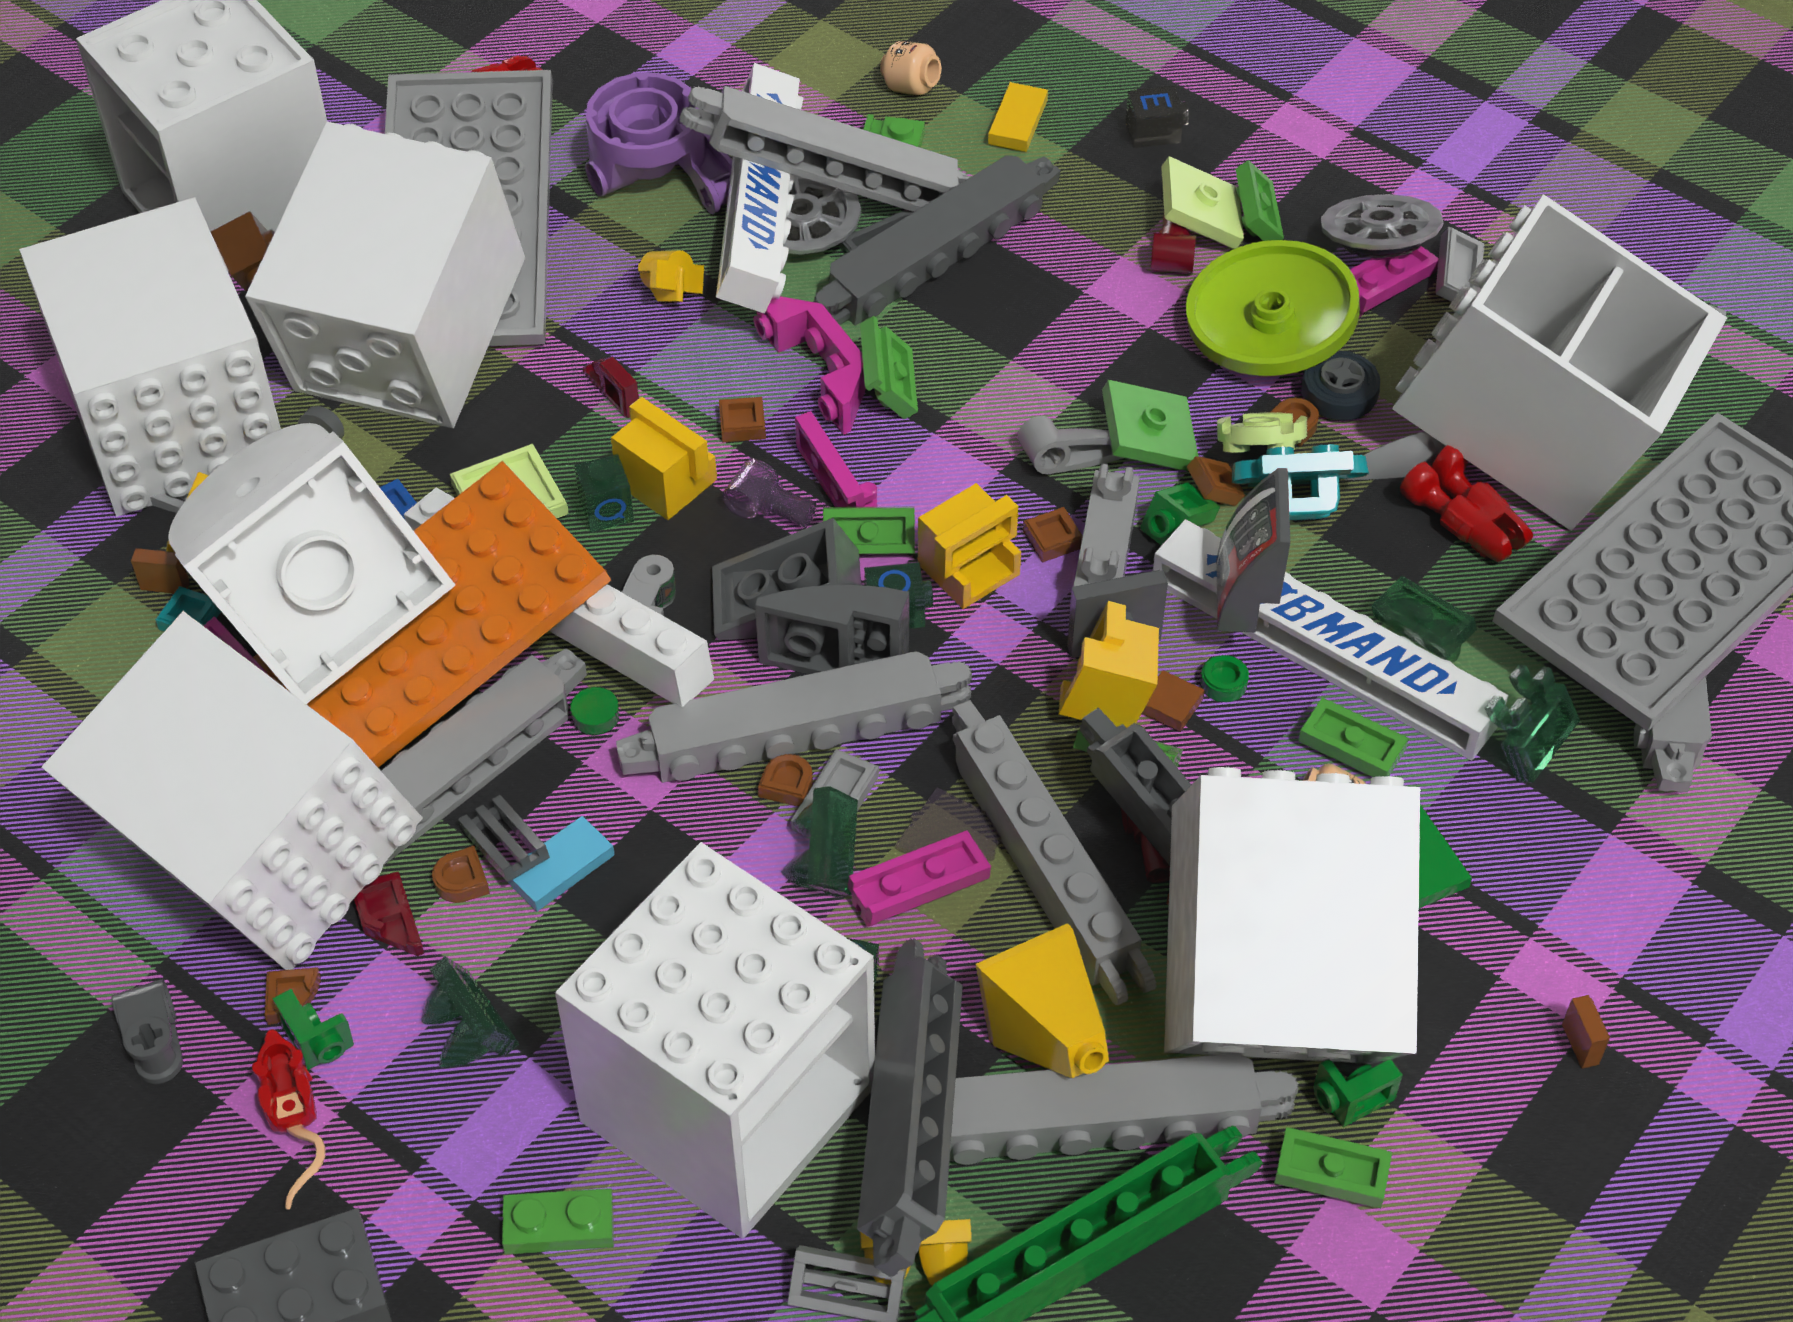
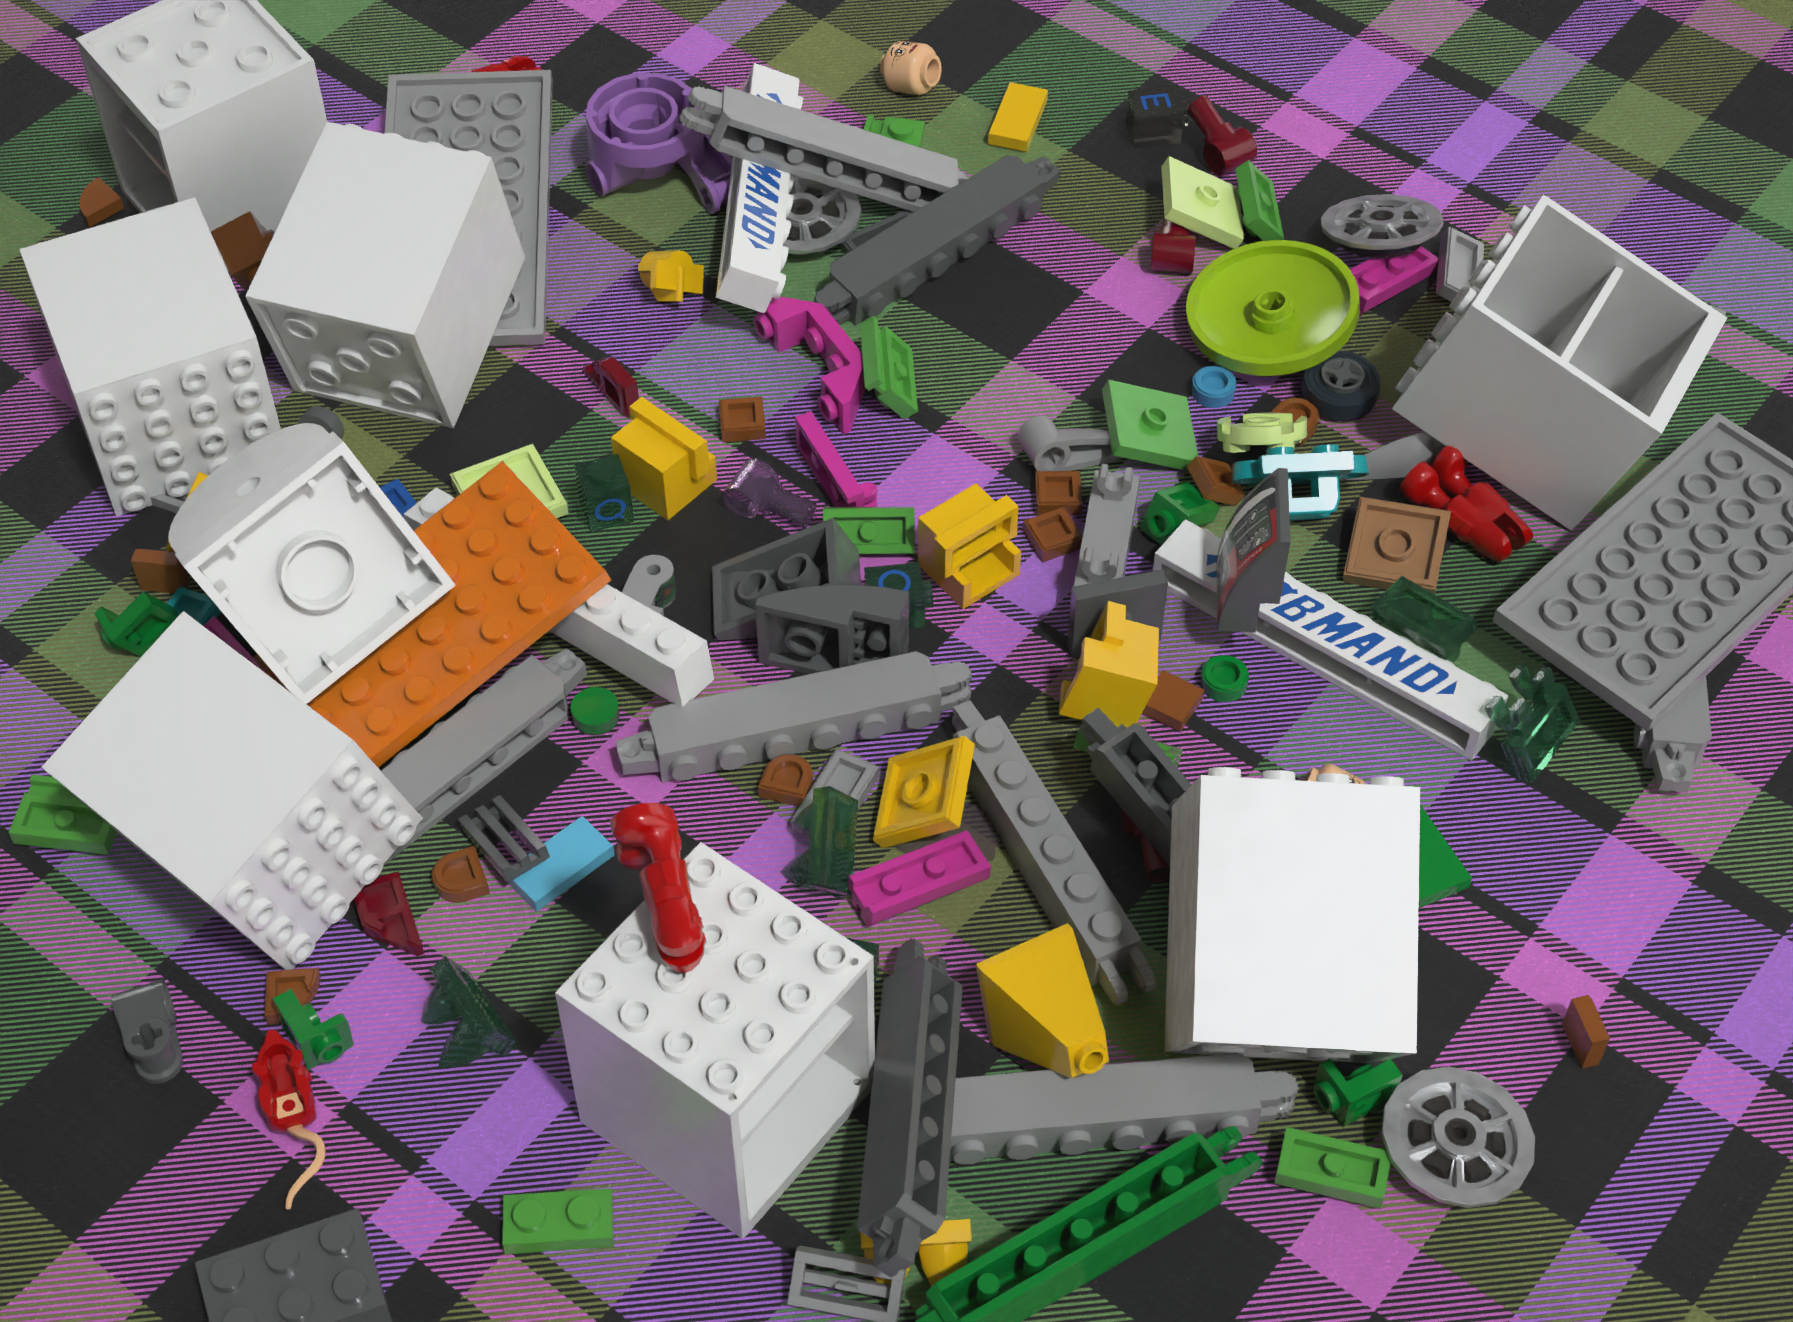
bright green plate [1299,697,1409,777] -> none
none -> bright green plate [8,775,117,855]
none -> dark orange tile [80,177,124,228]
none -> green bracket [94,591,179,657]
none -> red piece [610,803,706,973]
none -> yellow plate [873,735,975,848]
none -> dark orange tile [1035,471,1082,515]
none -> dark red pin [1186,95,1257,176]
none -> dark azure tile [1192,366,1236,408]
none -> medium nougat plate [1343,497,1451,597]
none -> flat silver piece [1381,1067,1535,1208]

